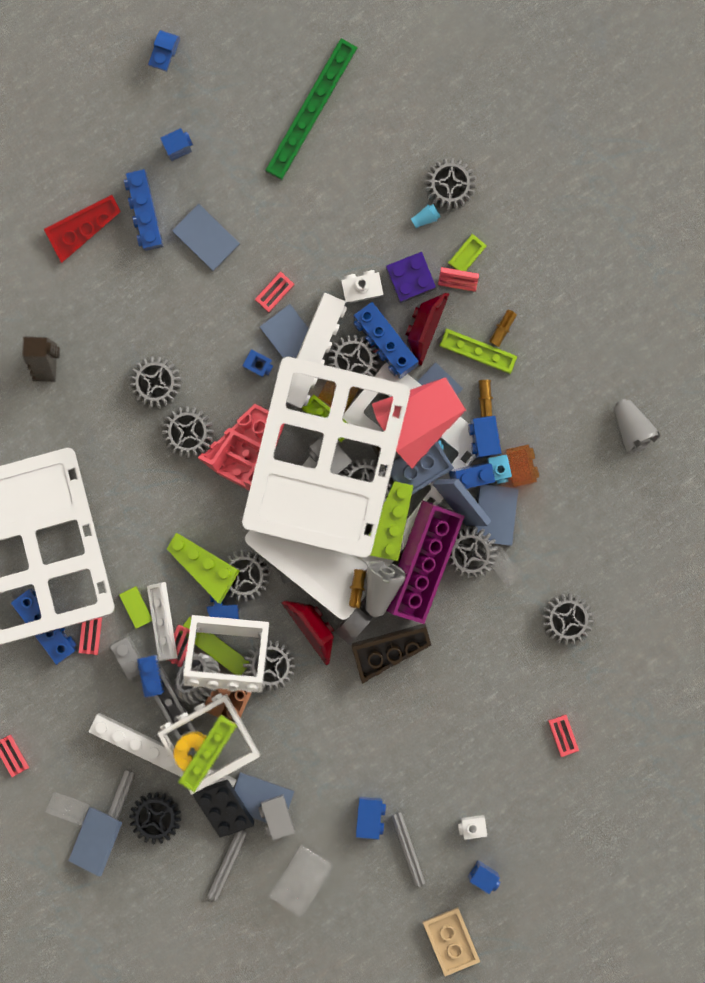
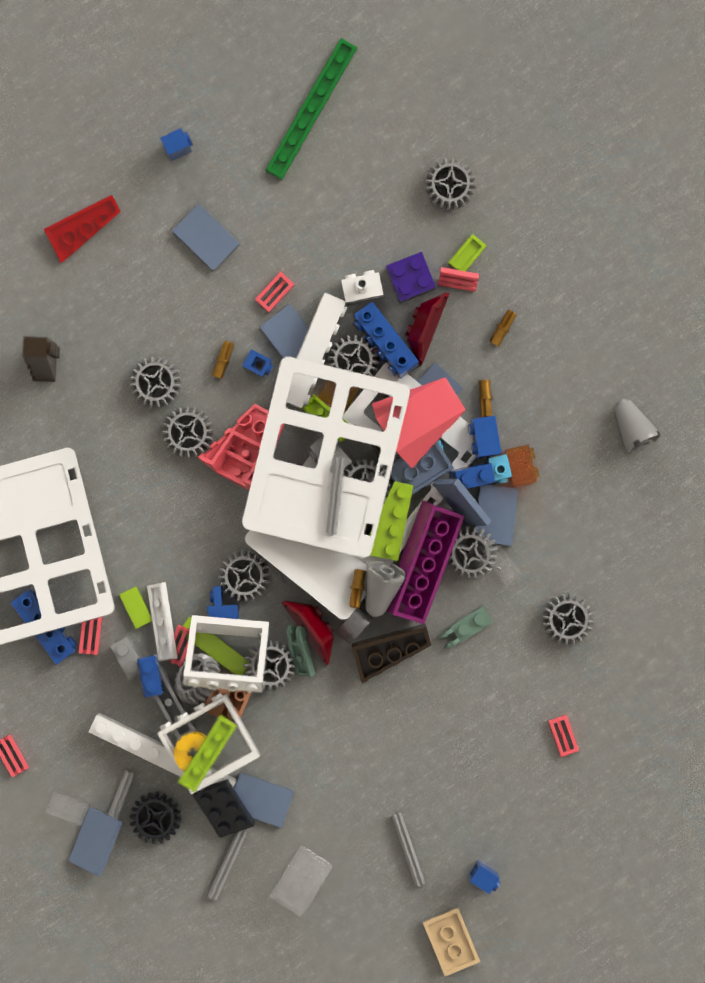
blue brick [124,169,164,251] -> none
blue brick [148,30,180,72] -> none
lime wing [167,533,240,604] -> none
light grey brick [259,794,295,840] -> none
blue brick [356,797,386,839] -> none
medium azure cone [411,204,441,228] -> none
lime tile [439,328,517,374] -> none
white brick [458,815,487,840] -> none
none -> pearl gold axle [211,341,234,379]
none -> sand green hinge [286,625,315,677]
none -> light grey axle [326,457,345,535]
none -> sand green hinge [438,606,493,650]

